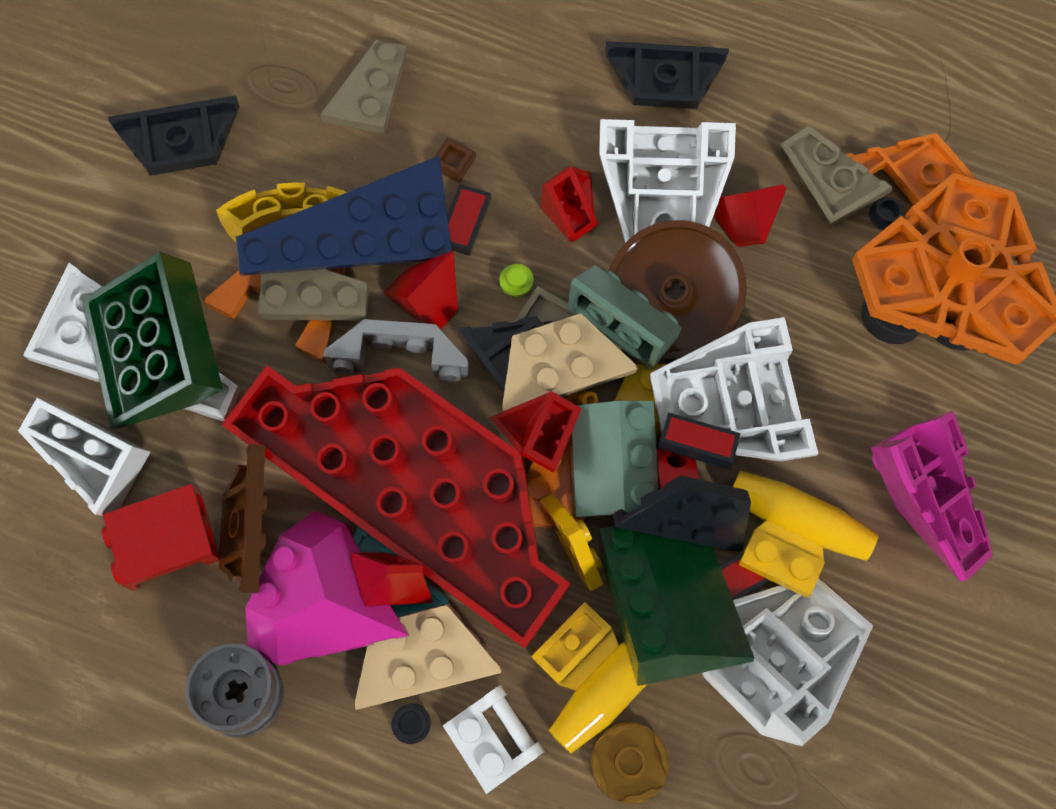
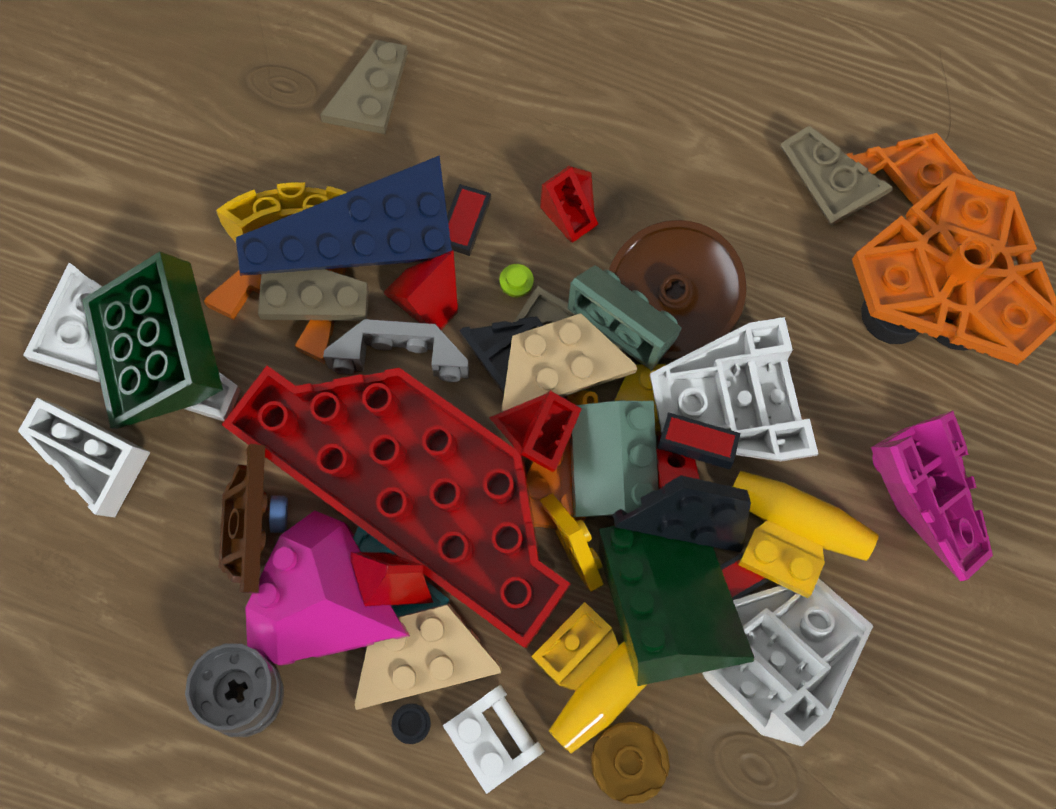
red panel [101,484,219,591] -> none
black wing [108,95,240,176] -> none
reddish brown tile [435,138,476,183] -> none
white wedge [599,119,736,243] -> none
black wing [605,41,729,109] -> none
red slope [713,184,787,247] -> none
black plate [869,197,904,230] -> none
none -> medium blue tile [269,496,288,533]

